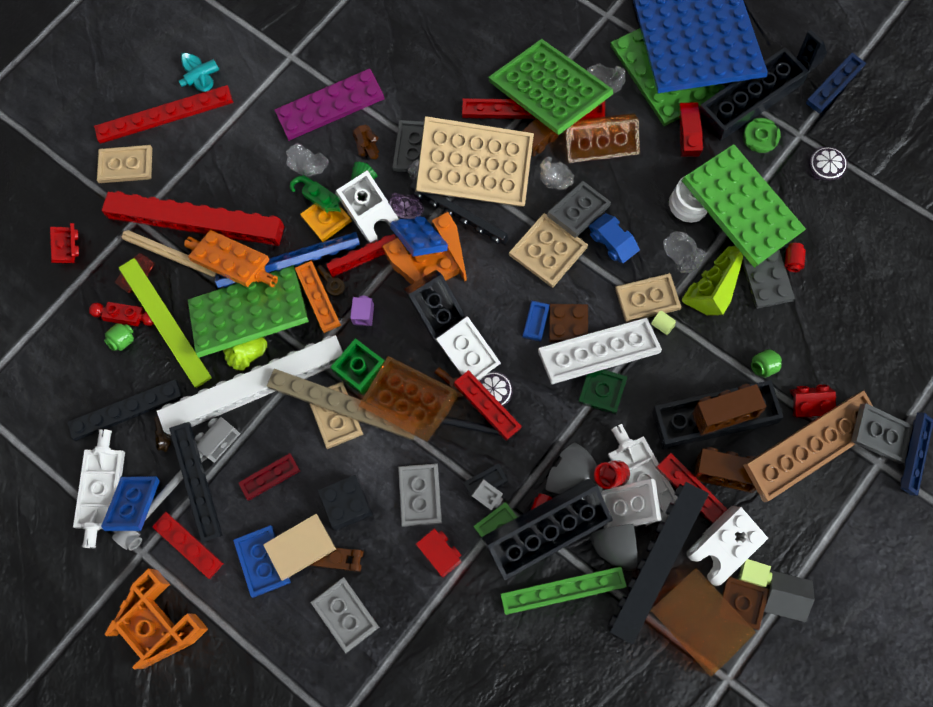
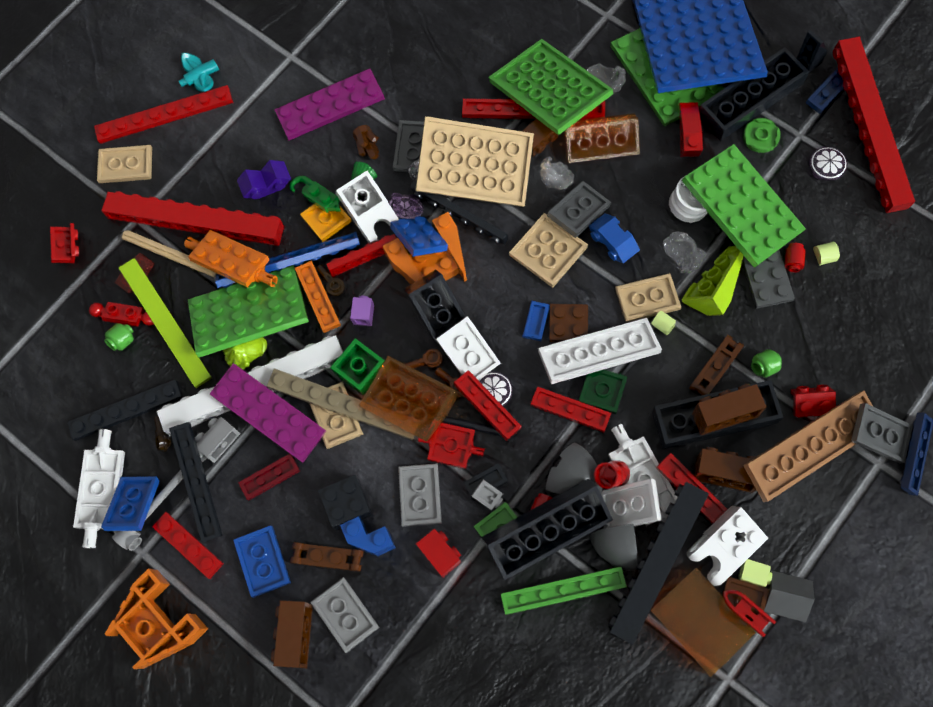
tan tile [263,514,336,581] -> none
clear hair [286,143,329,176] -> none
none -> magenta plate [210,363,327,463]
none -> dark purple brick [237,160,291,199]
none -> reddish brown brick [271,601,313,669]
none -> blue brick [340,516,396,556]
none -> reddish brown plate [405,349,443,371]
none -> red plate [418,422,485,469]
none -> red plate [531,386,611,433]
none -> reddish brown plate [689,335,744,395]
none -> red piece [723,590,776,637]
none -> yellowish green brick [813,242,840,265]
none -> red brick [833,36,915,213]

